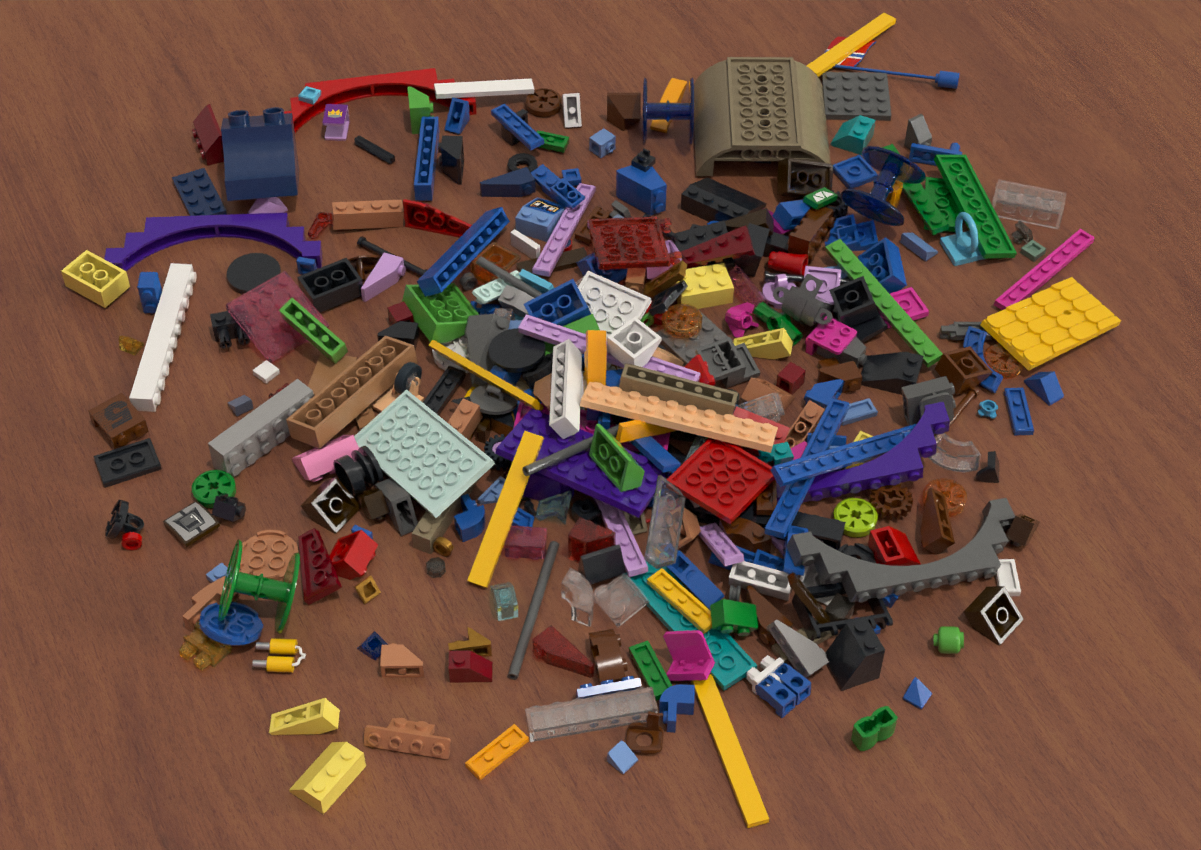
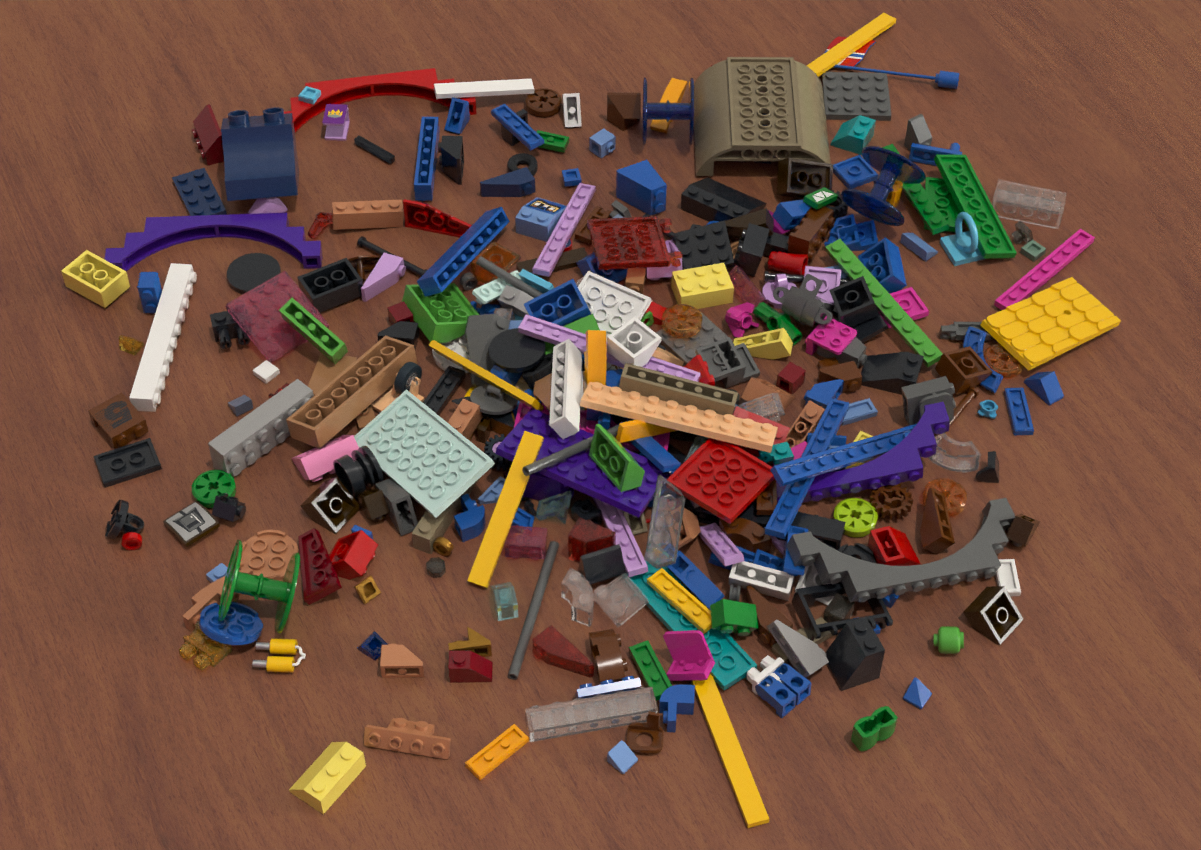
light yellow slope [269,698,340,735] -> none
blue tile [296,257,317,275] -> none
bright green slope [408,87,434,134] -> none
white tile [510,229,540,259] -> none
blue slope [531,164,585,209] -> none
black tile [631,148,656,172] -> none
pearl gold plate [643,261,687,298] -> none
black wing [648,280,688,316] -> none
dark red wing [680,225,755,269] -> none
dark brown tile [787,572,830,624] -> none

